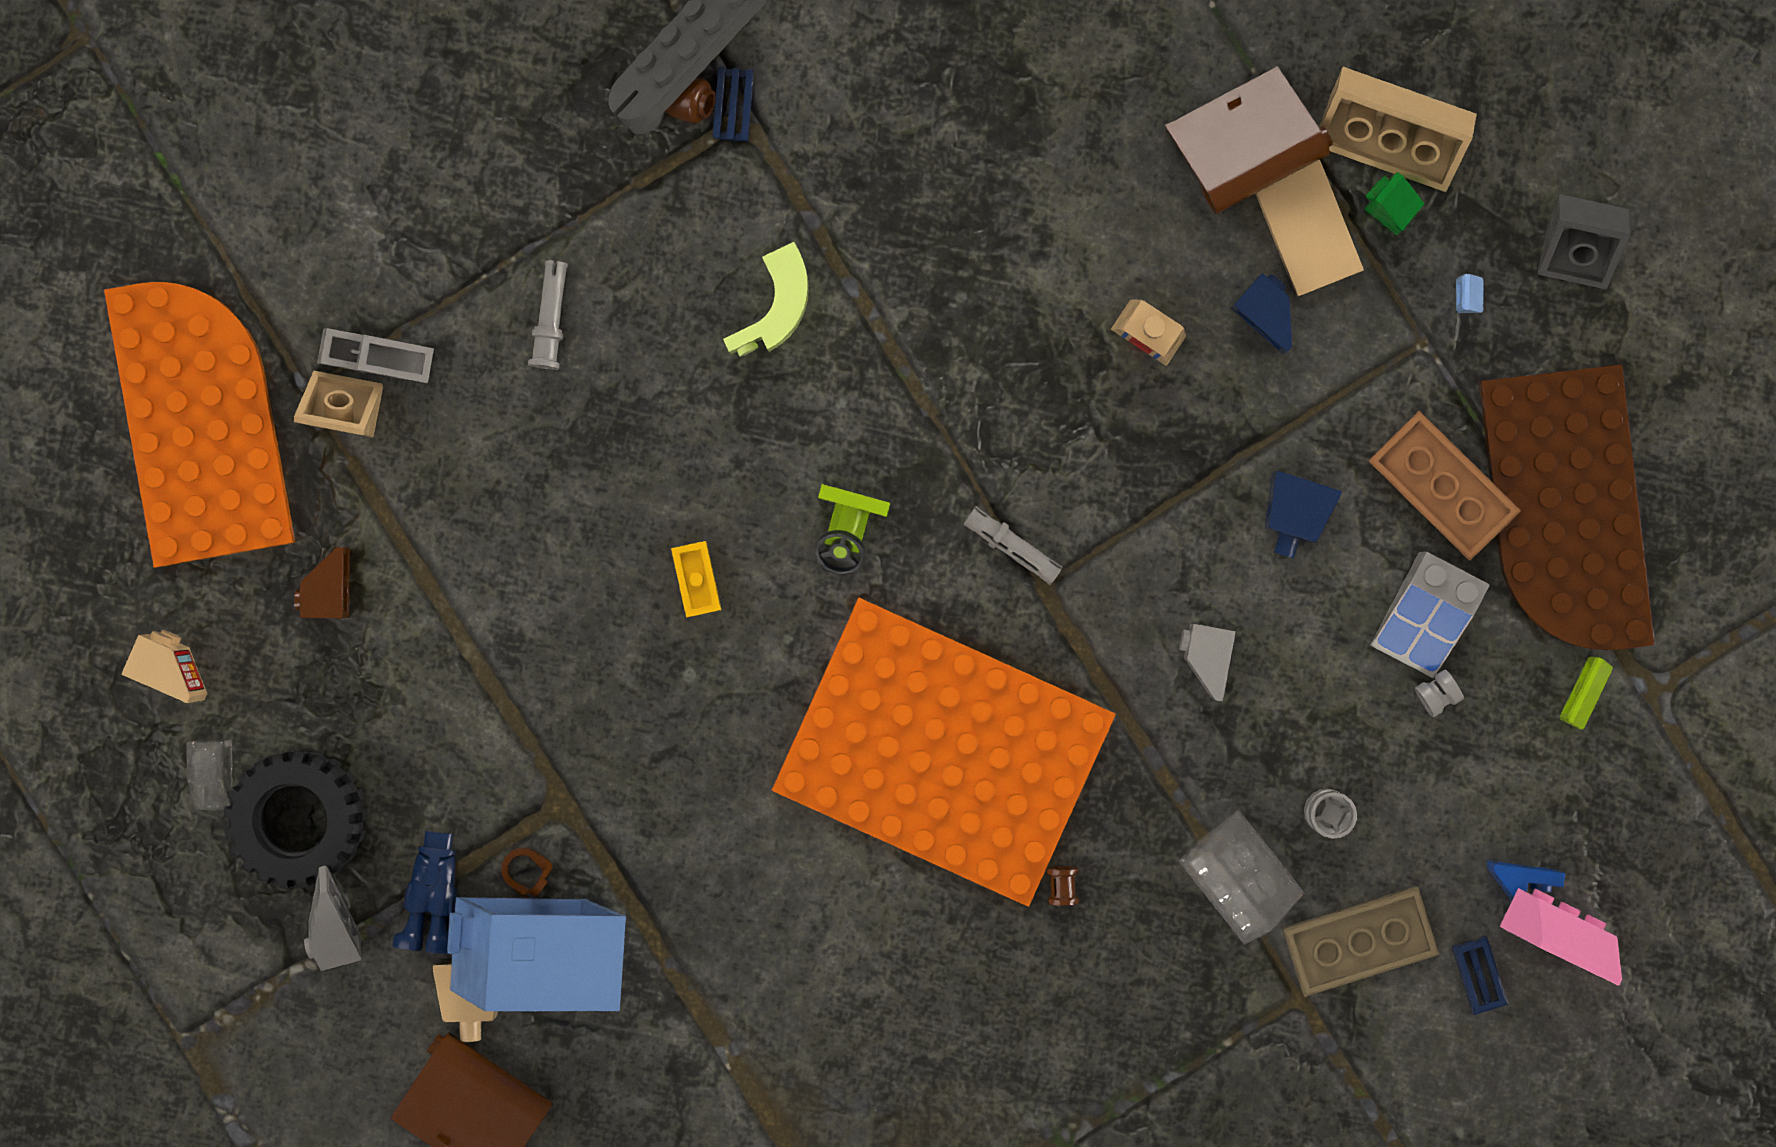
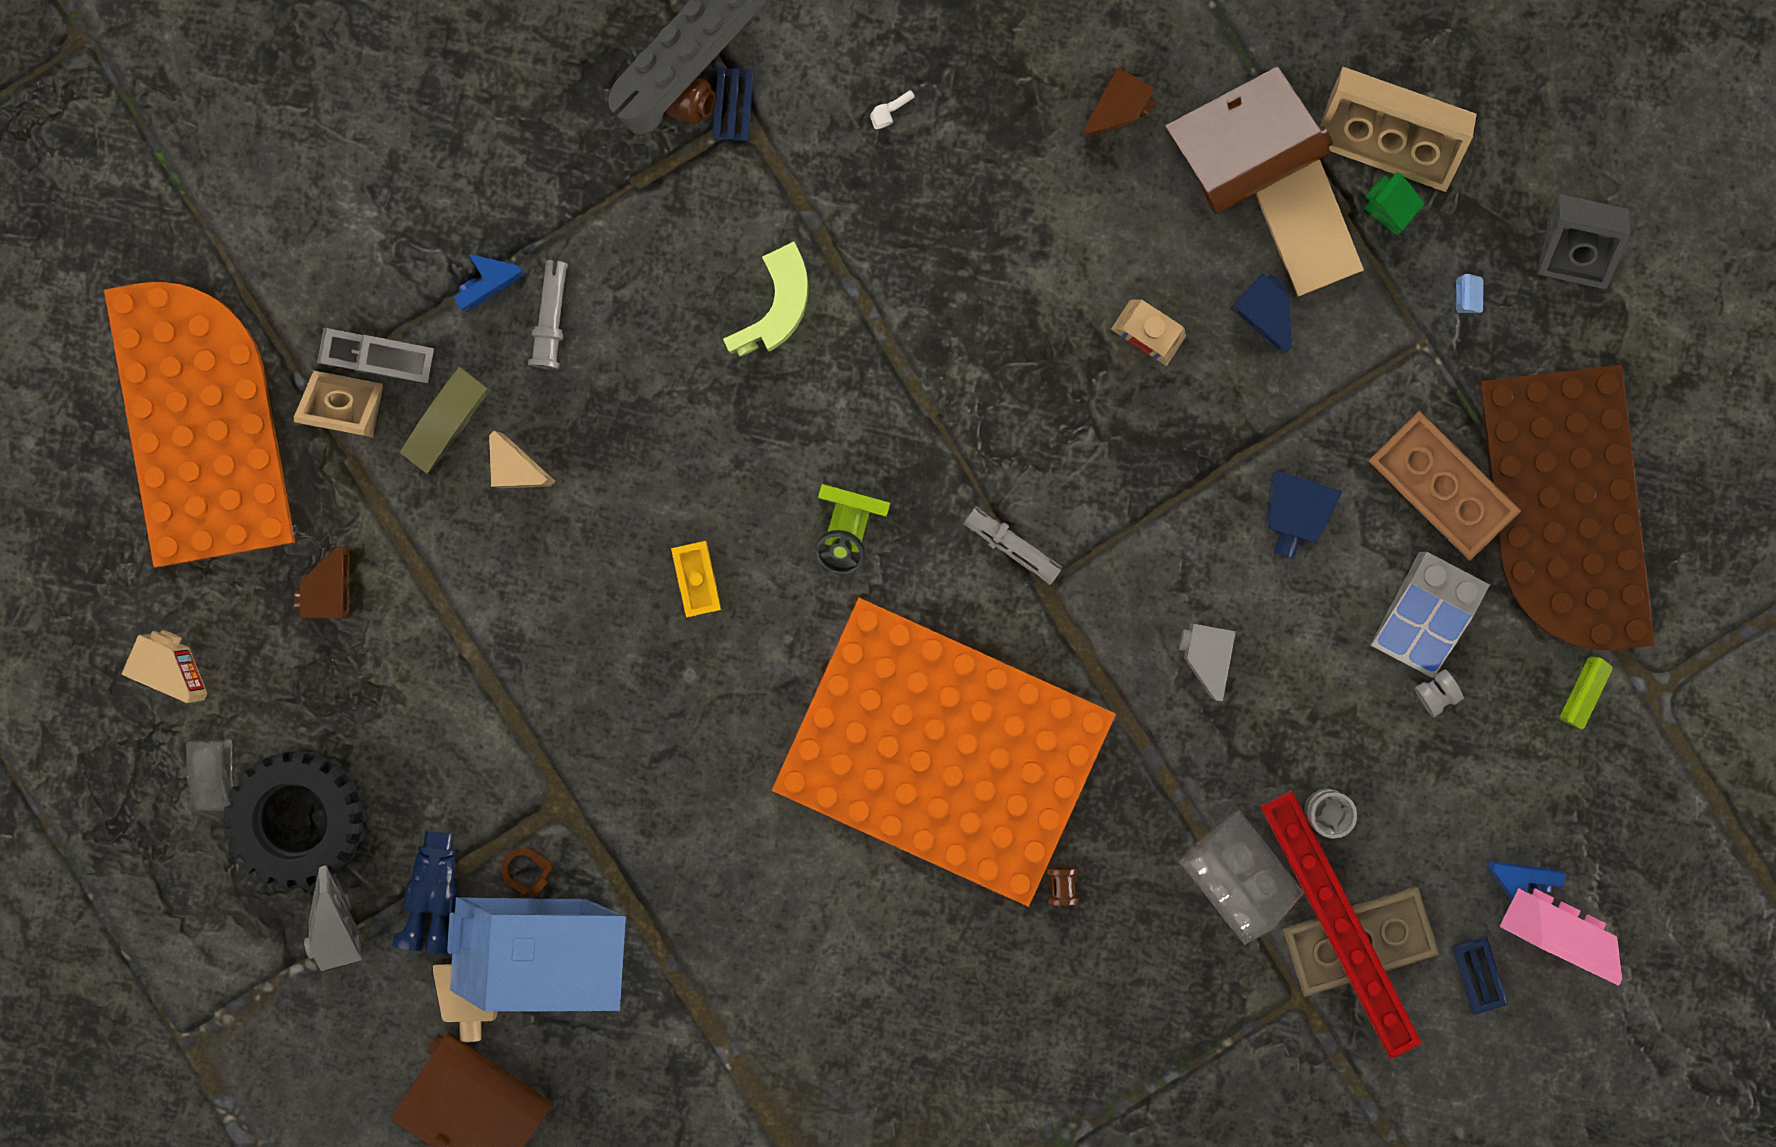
none -> olive slope [400,367,491,474]
none -> blue slope [454,254,525,312]
none -> tan slope [489,431,556,489]
none -> white hand [870,90,915,129]
none -> reddish brown slope [1081,68,1156,138]
none -> red tile [1260,790,1422,1060]

